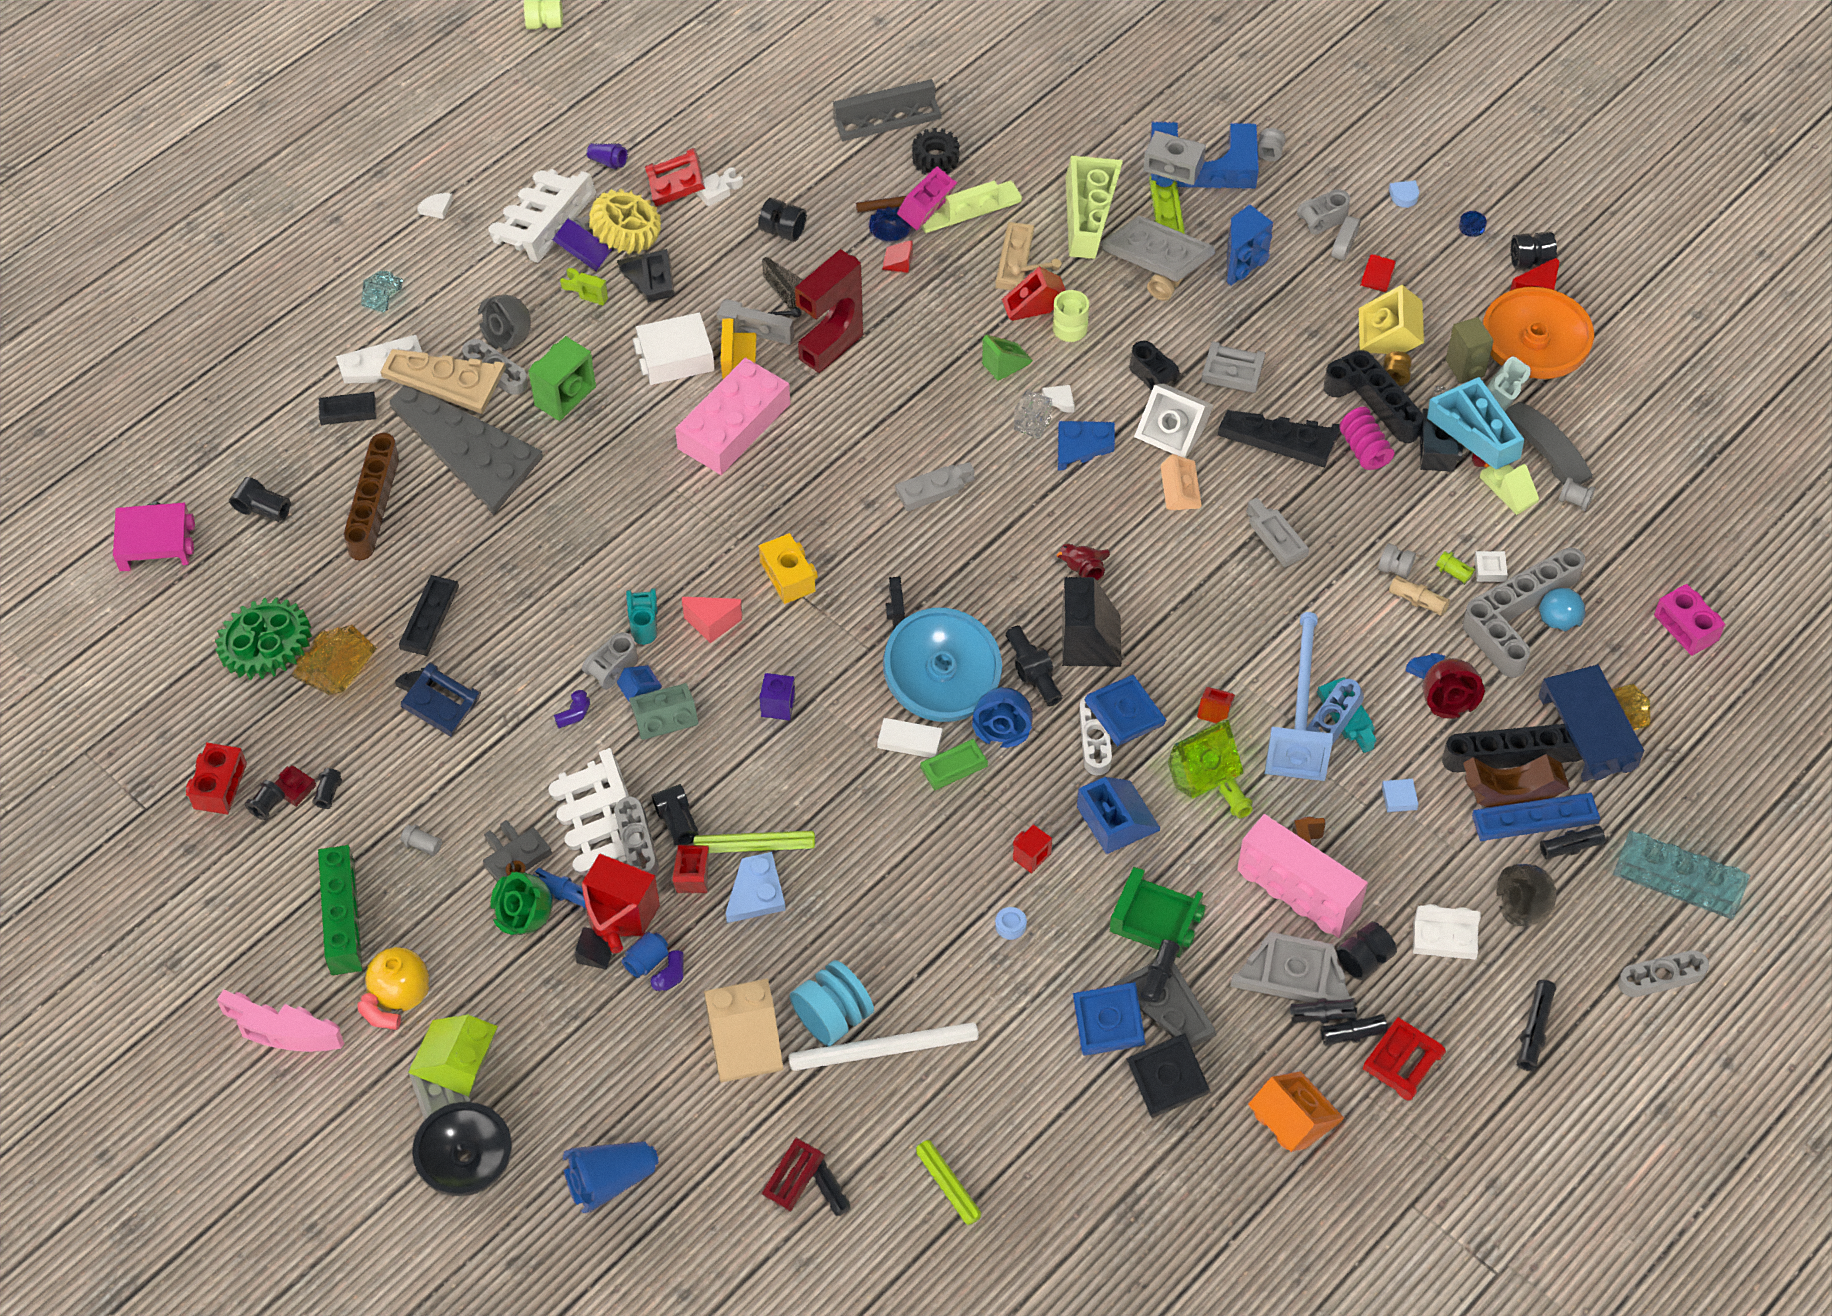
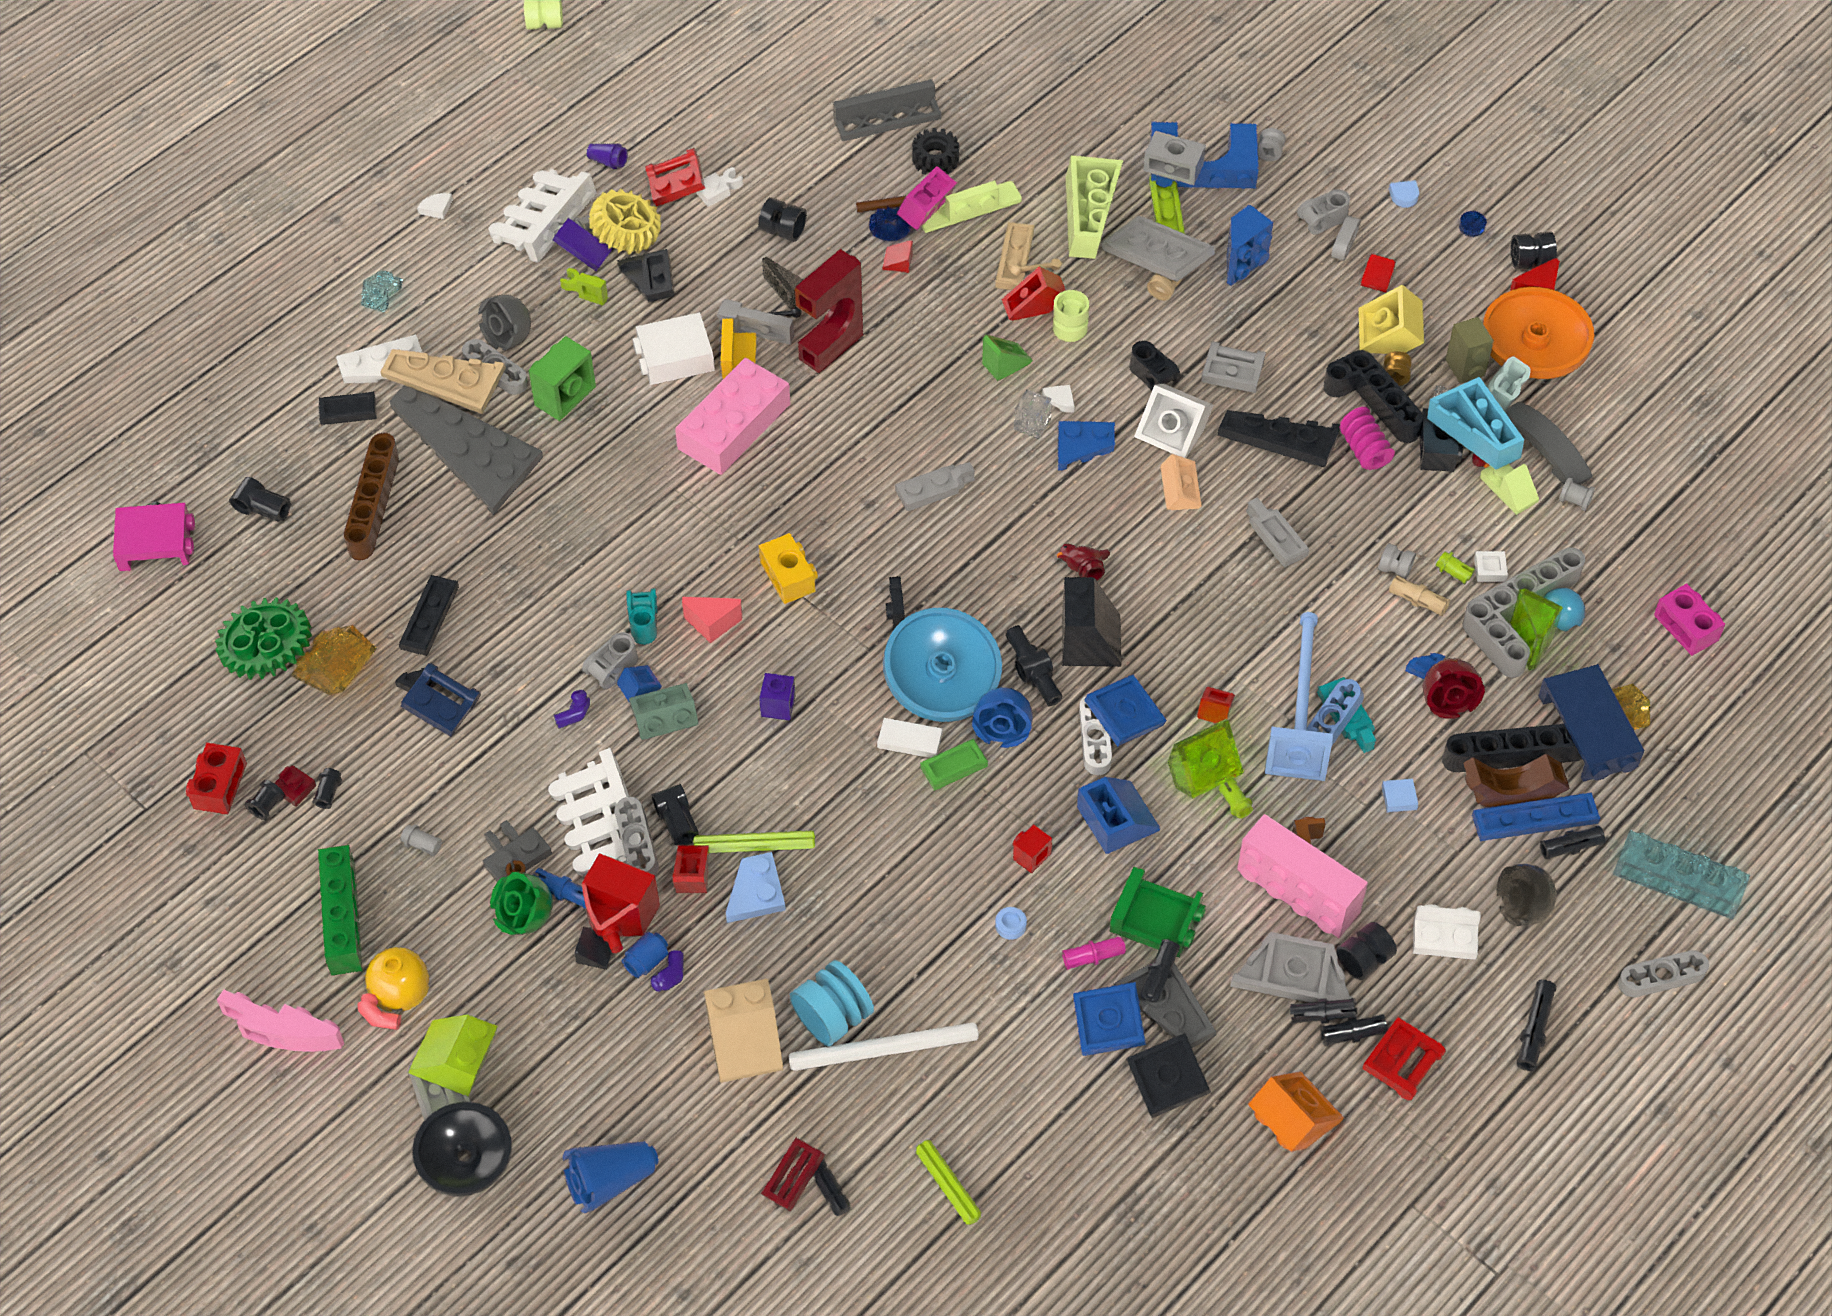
none -> dark pink axle [1062,937,1126,970]
none -> clear neon green slope [1510,588,1563,670]

